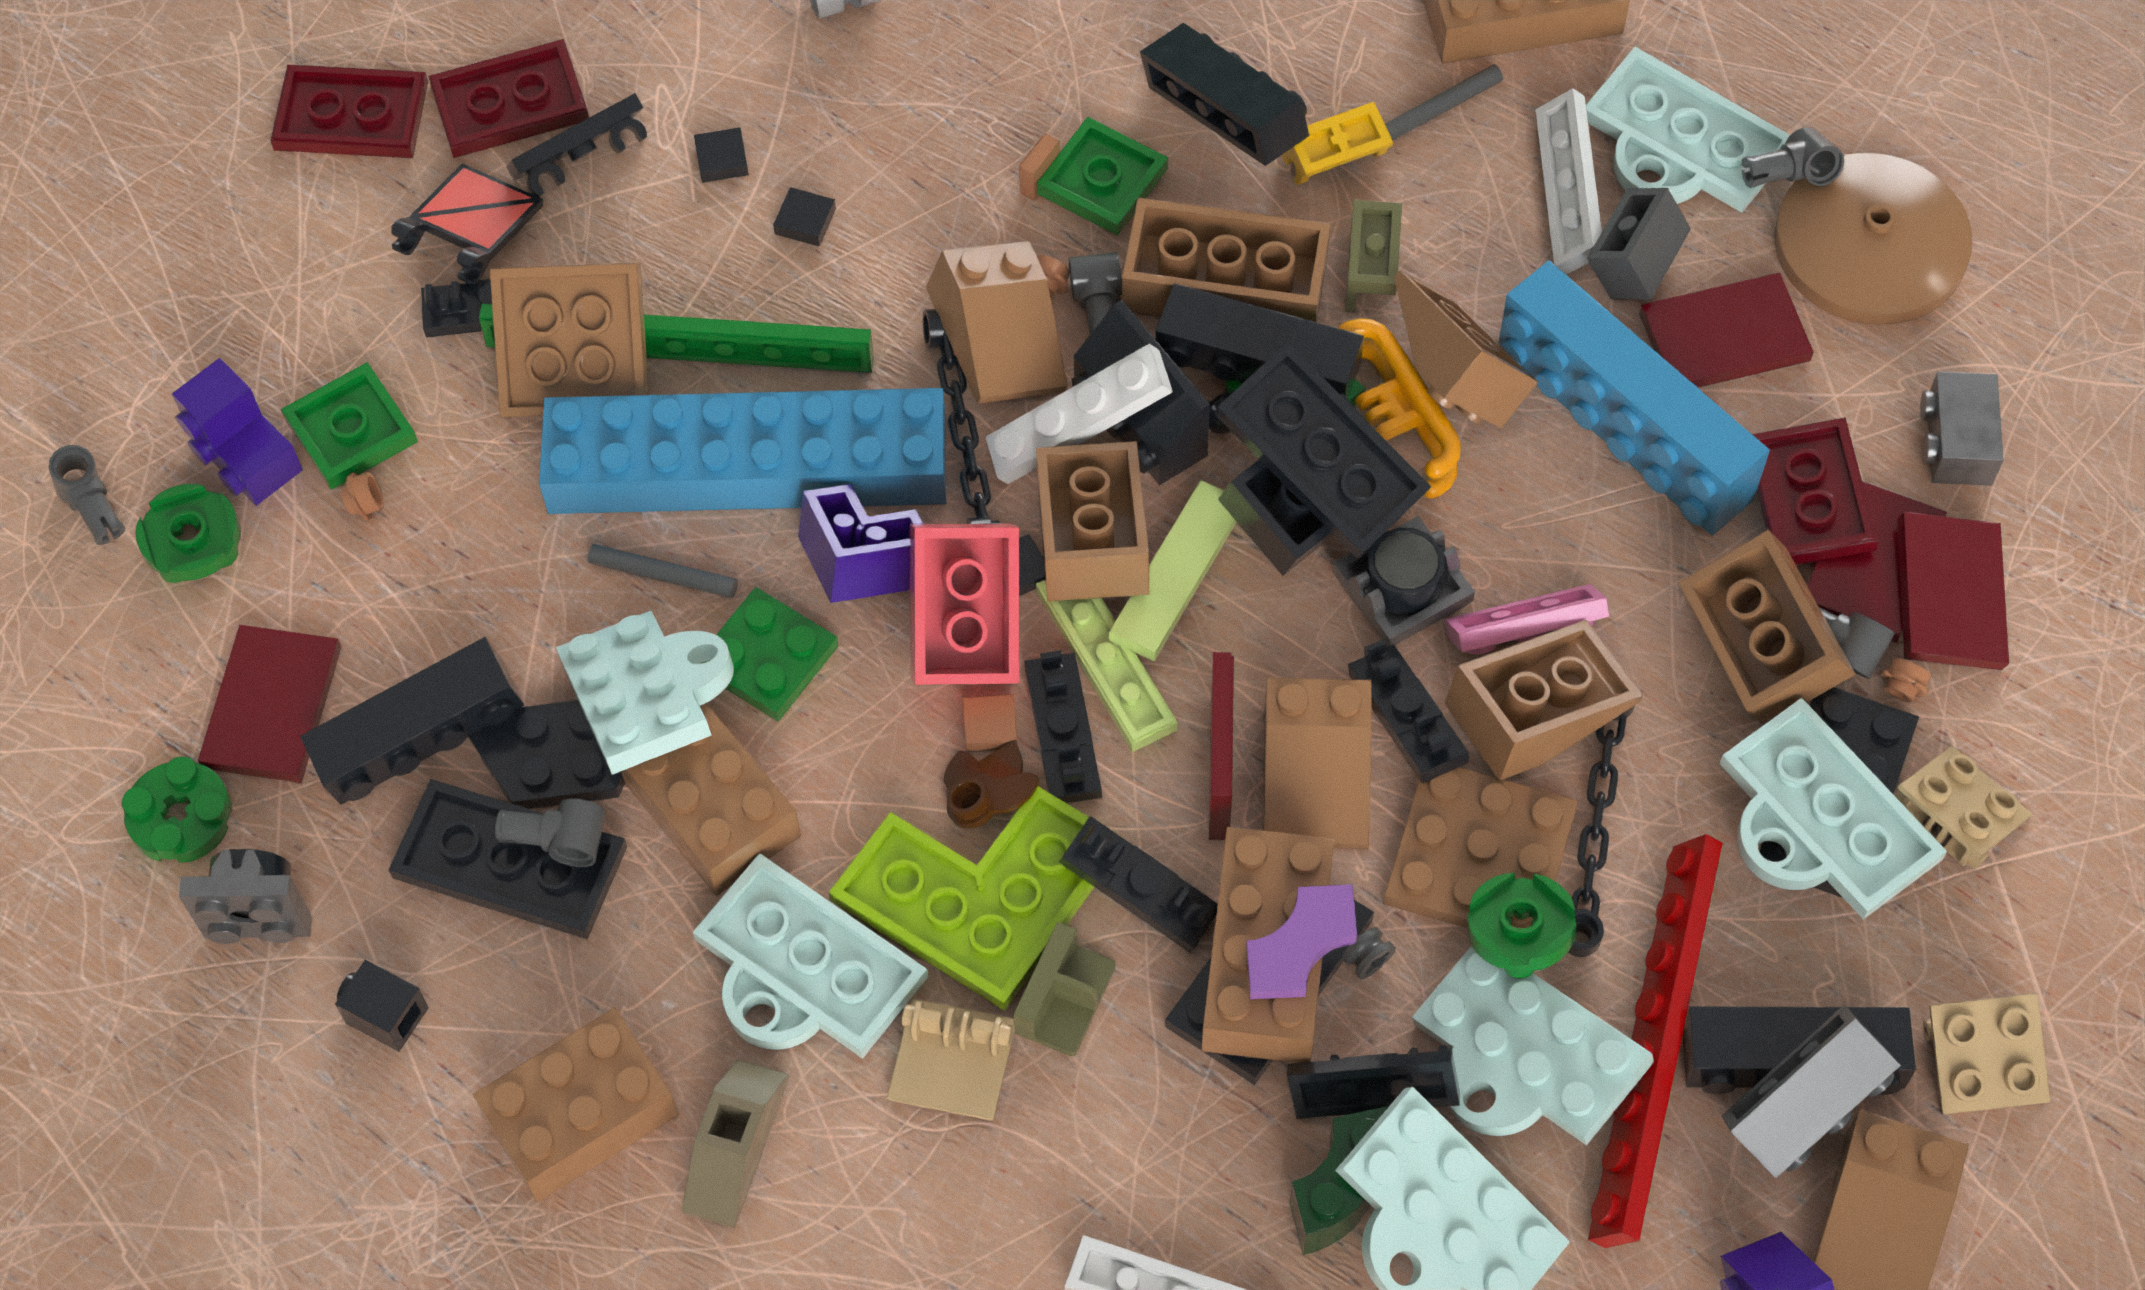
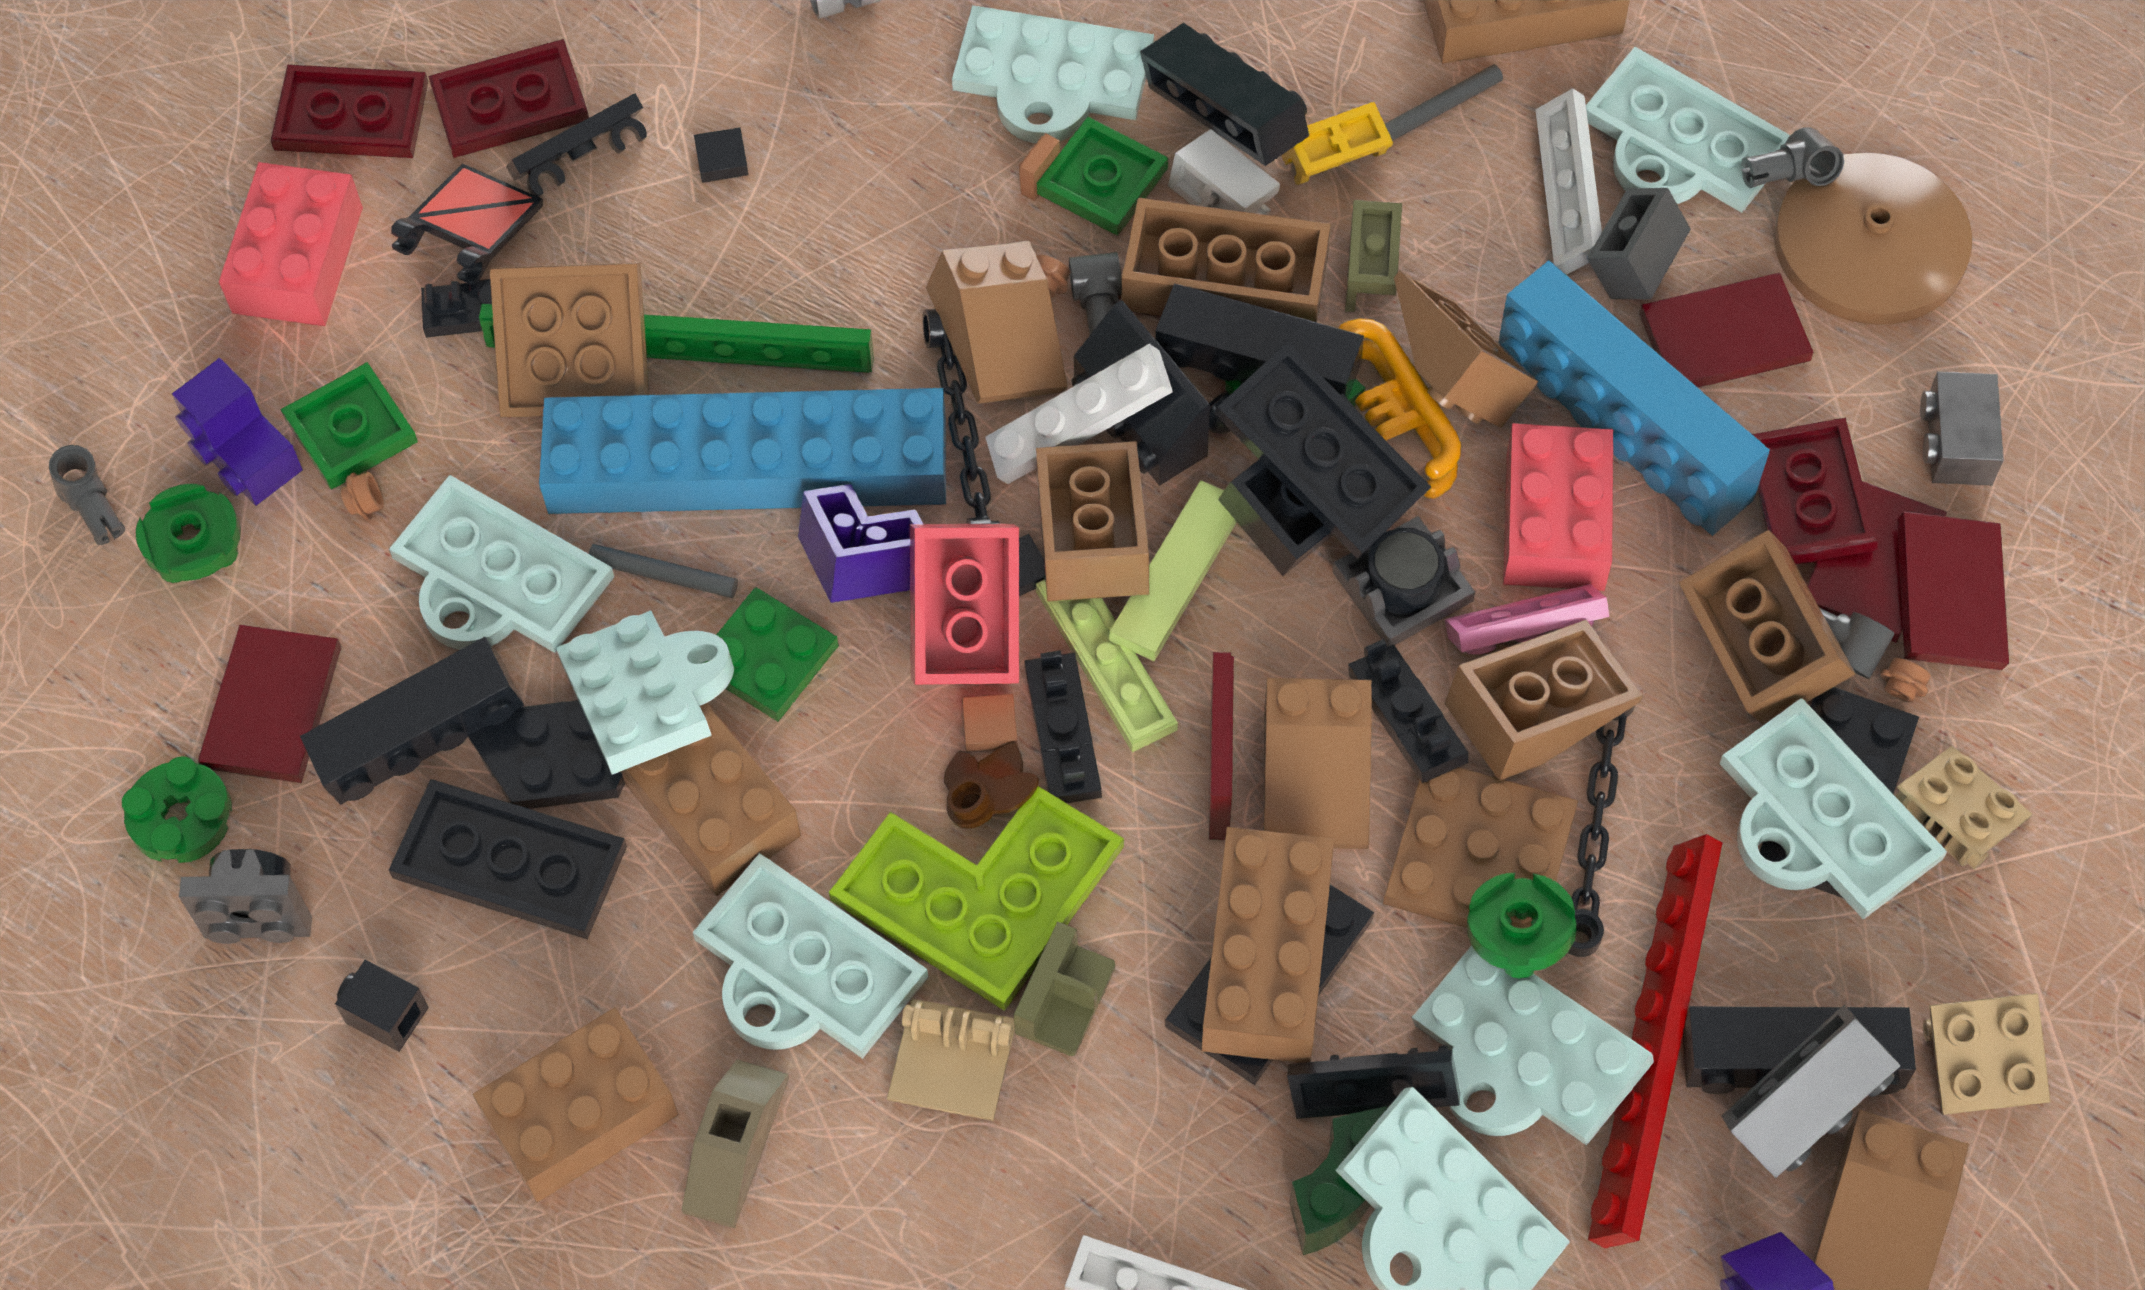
dark grey pin [495,799,606,867] -> none
black tile [773,187,836,246] -> none
black plate [1059,816,1218,953] -> none
medium lavender tile [1246,884,1357,1000] -> none
dark grey bush [1342,927,1396,980] -> none
none -> coral brick [219,162,363,326]
none -> light aqua plate [389,475,614,653]
none -> light aqua plate [952,5,1154,143]
none -> white hinge [1168,129,1280,215]
none -> coral brick [1503,423,1613,591]

